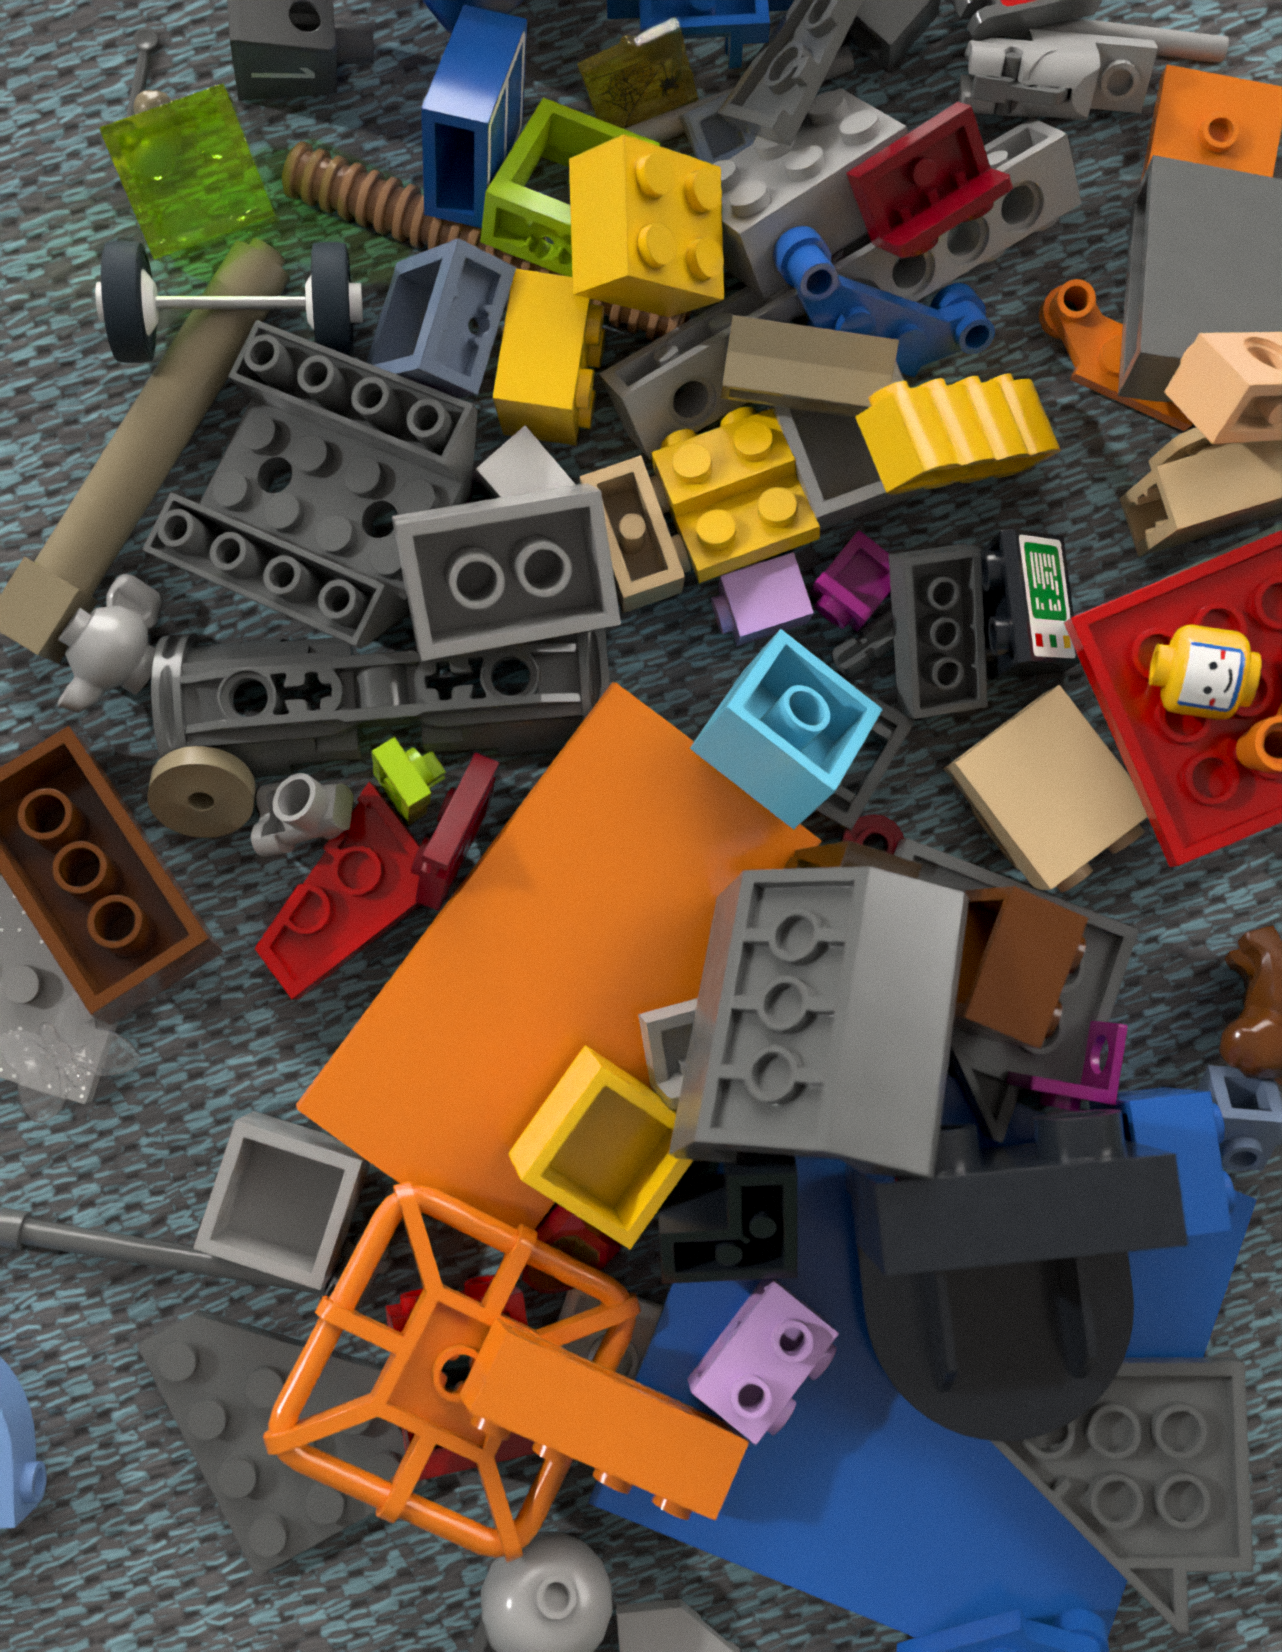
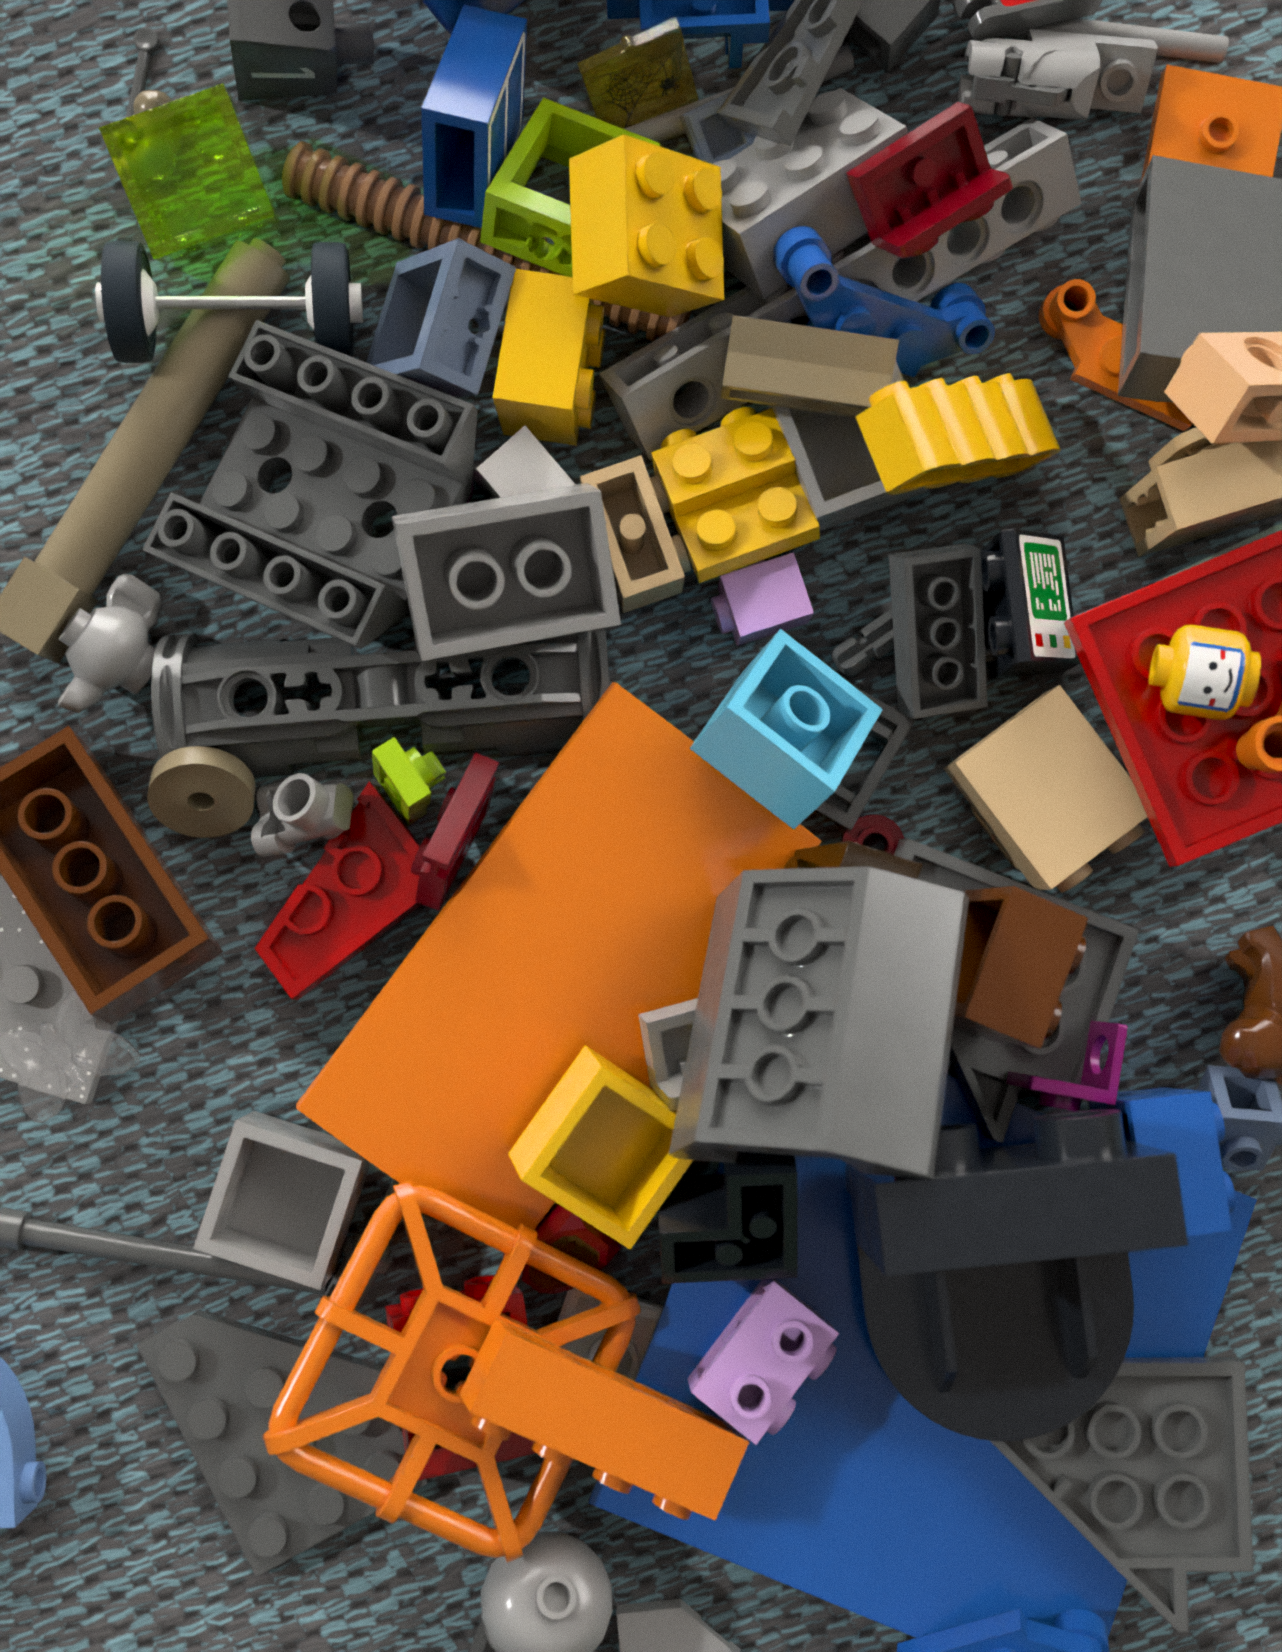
magenta bracket [809,530,891,632] -> none

